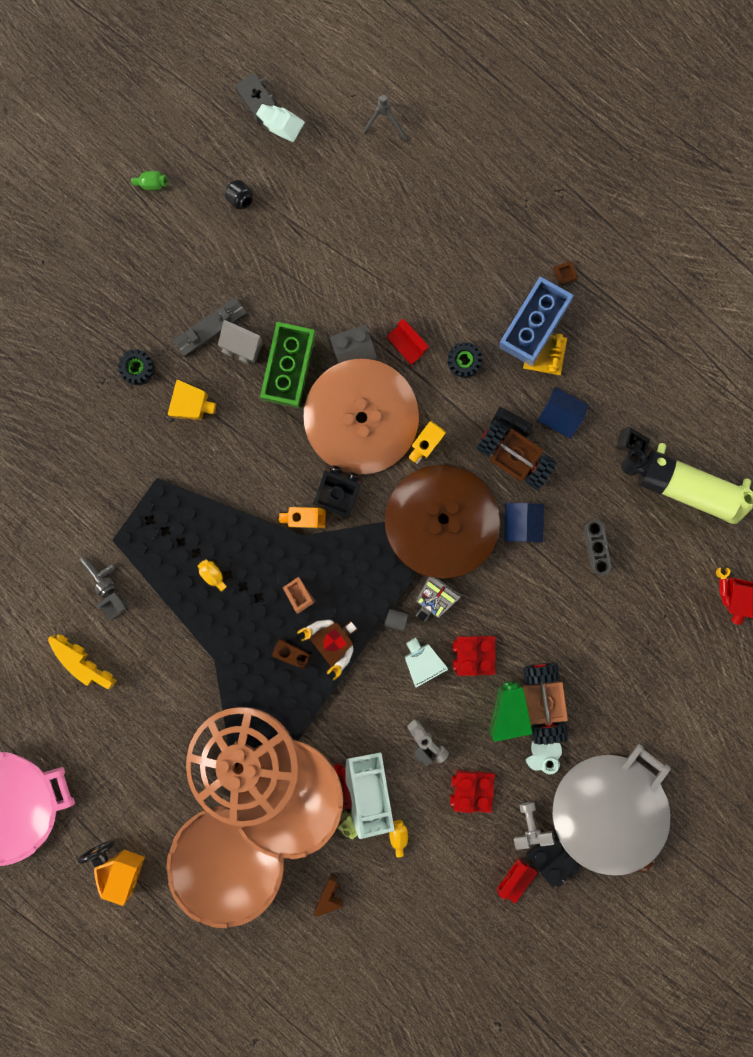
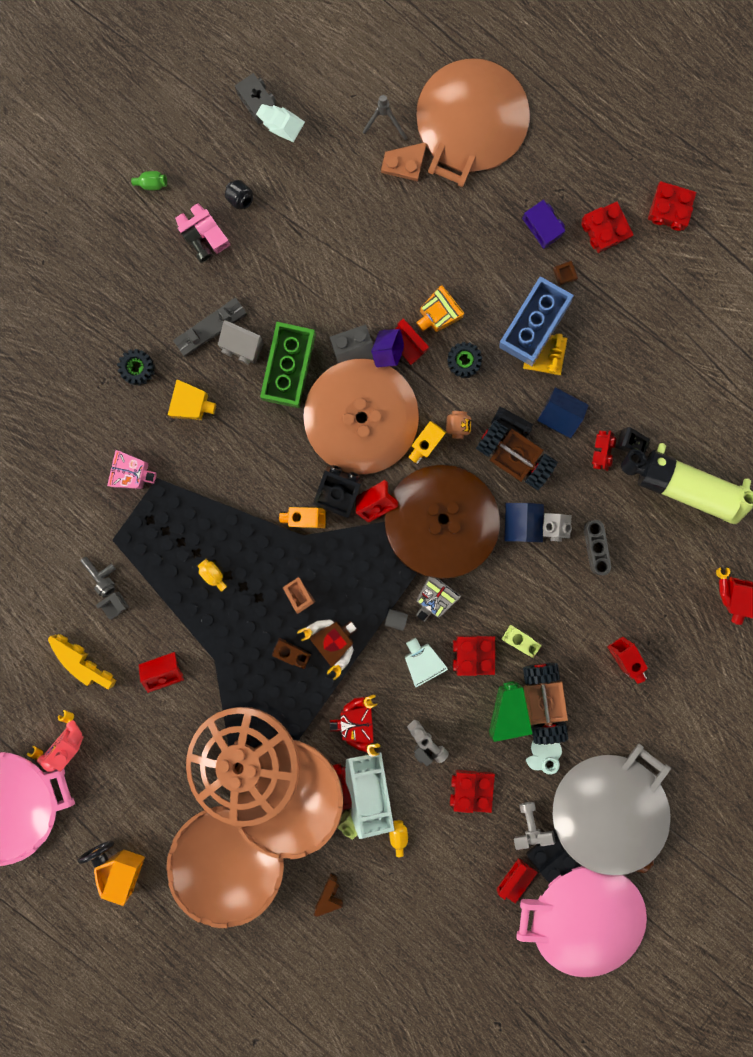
none -> coral torso [27,710,83,772]
none -> bright pink torso [107,450,157,489]
none -> red panel [139,652,184,693]
none -> bright pink hips [175,203,230,263]
none -> red torso [330,694,380,756]
none -> red panel [356,480,398,523]
none -> dark purple piece [371,329,404,367]
none -> nougat wing [381,143,426,181]
none -> nougat dish [416,59,530,187]
none -> light orange torso [416,285,465,332]
none -> nougat head [446,411,471,439]
none -> yellowish green leg [502,625,542,658]
none -> bright pink dish [516,866,647,977]
none -> dark purple brick [522,199,565,249]
none -> light grey brick [543,513,572,542]
none -> red plate [581,201,634,253]
none -> red hinge [592,431,616,471]
none -> red torso [607,636,648,684]
none -> red plate [647,181,696,231]

